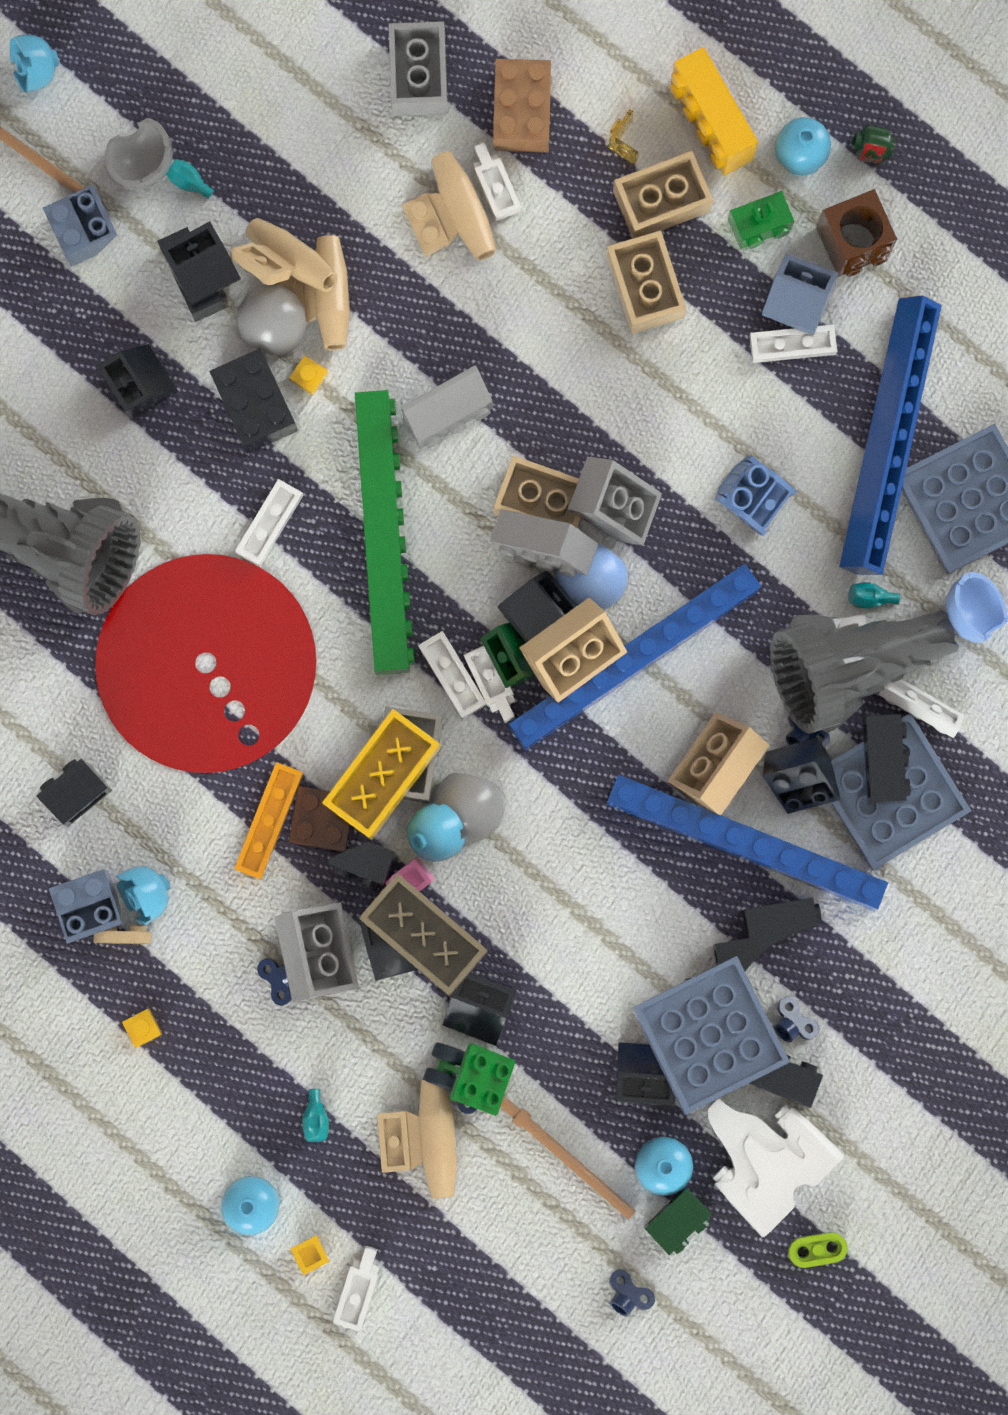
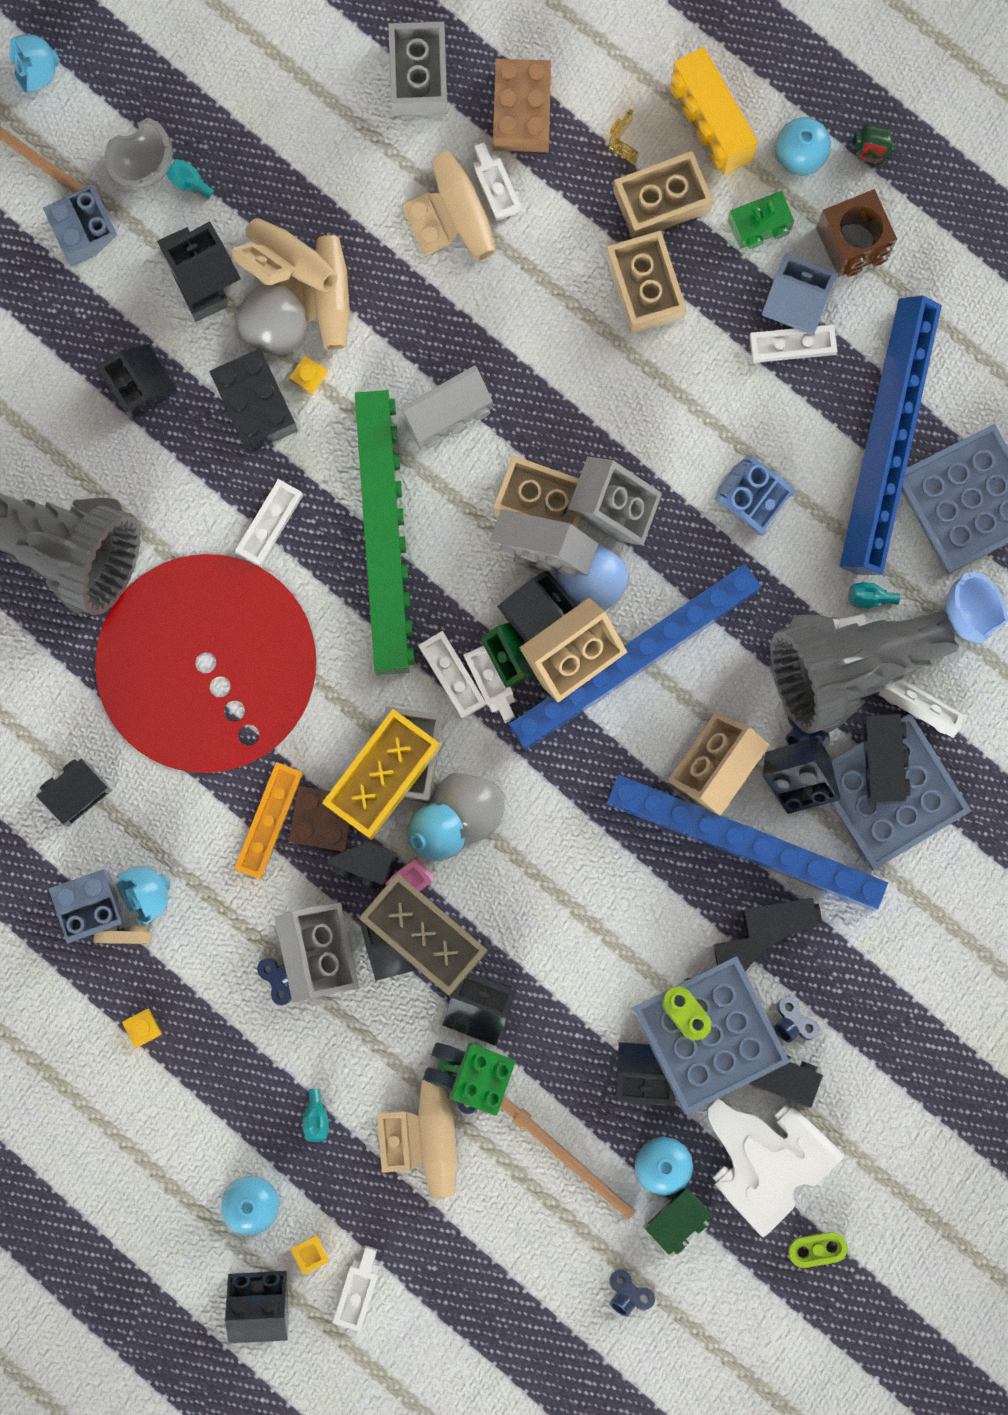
none -> black slope [225,1271,289,1344]
none -> lime plate [662,986,712,1040]

